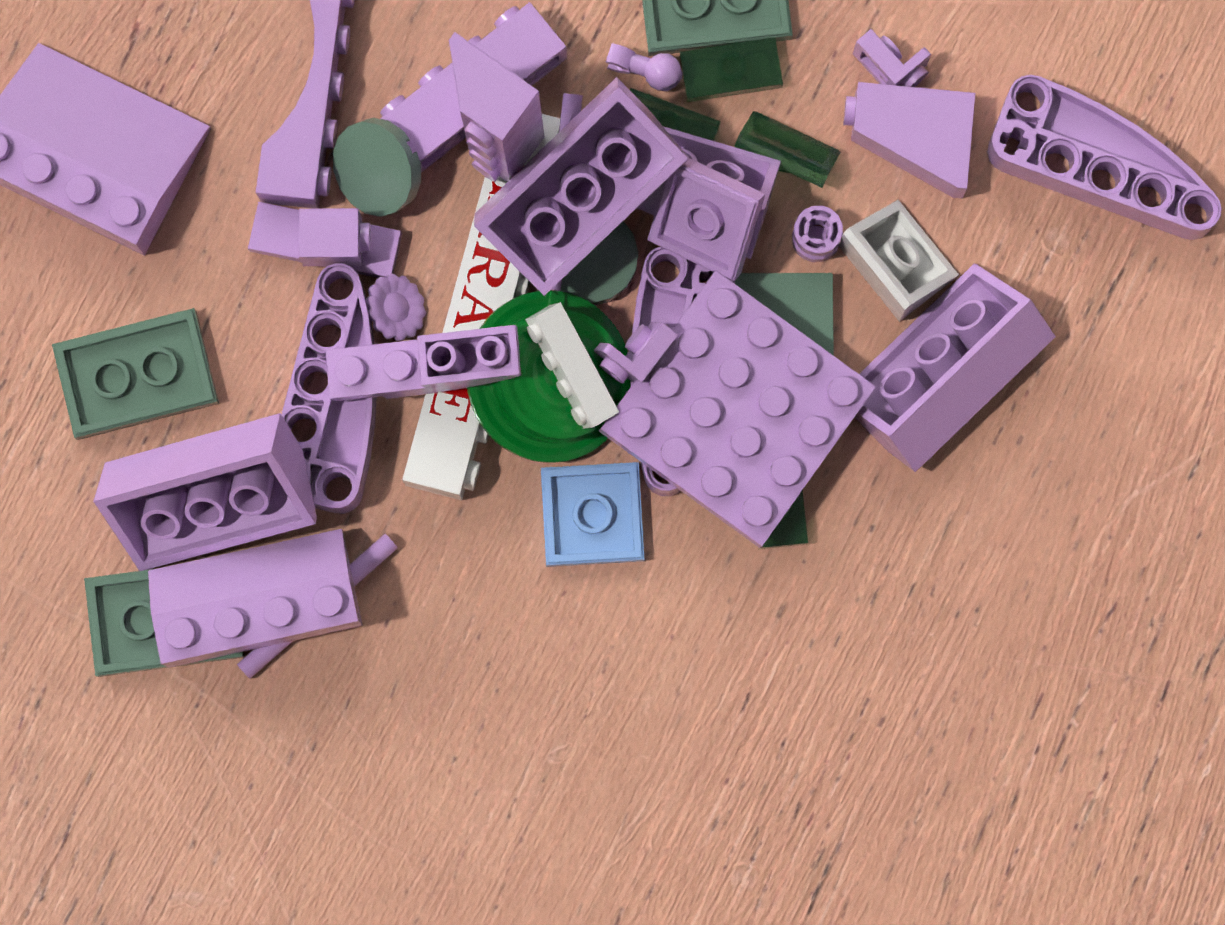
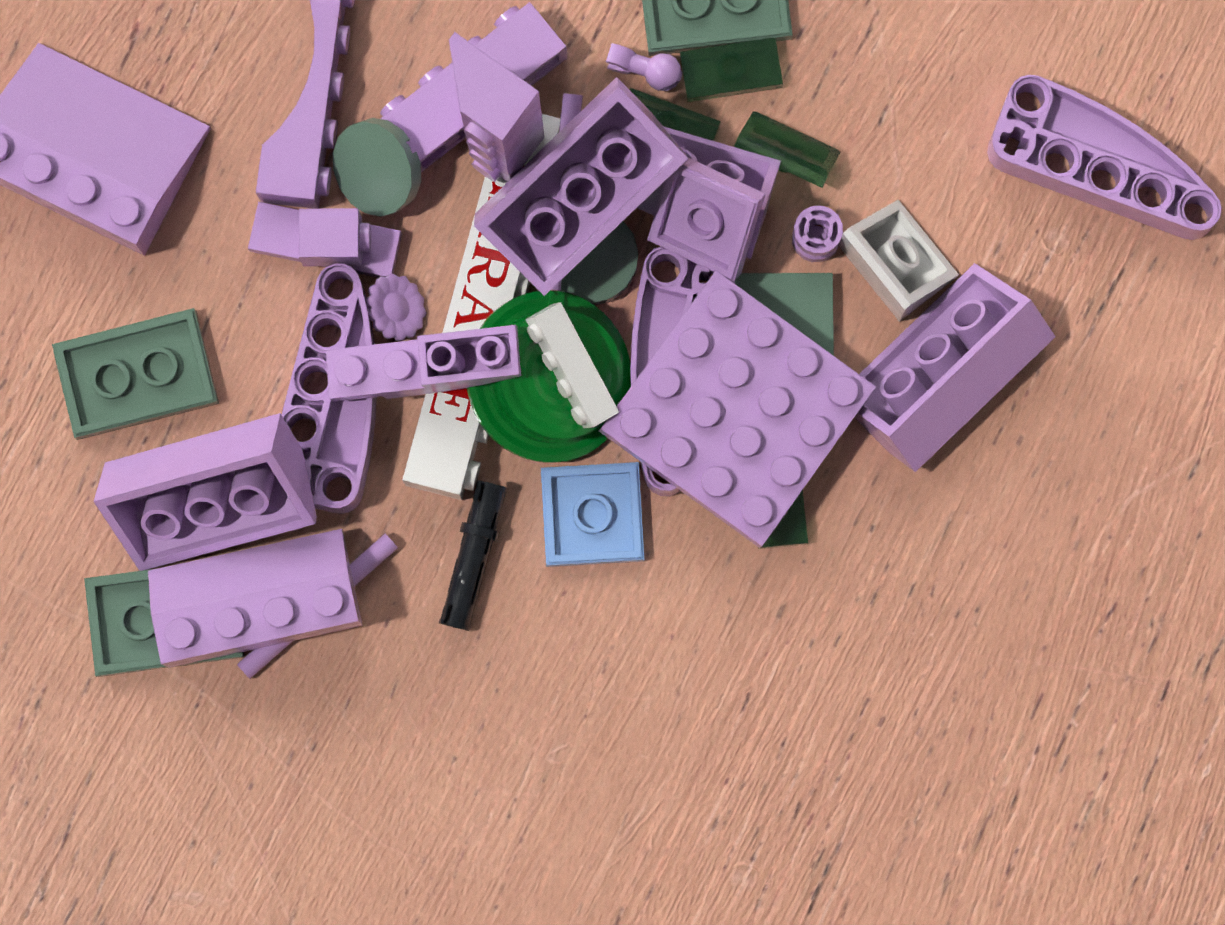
lavender bracket [594,322,678,383] -> none
lavender slope [843,82,975,199] -> none
lavender bracket [853,29,931,87] -> none
none -> black pin [439,480,508,631]

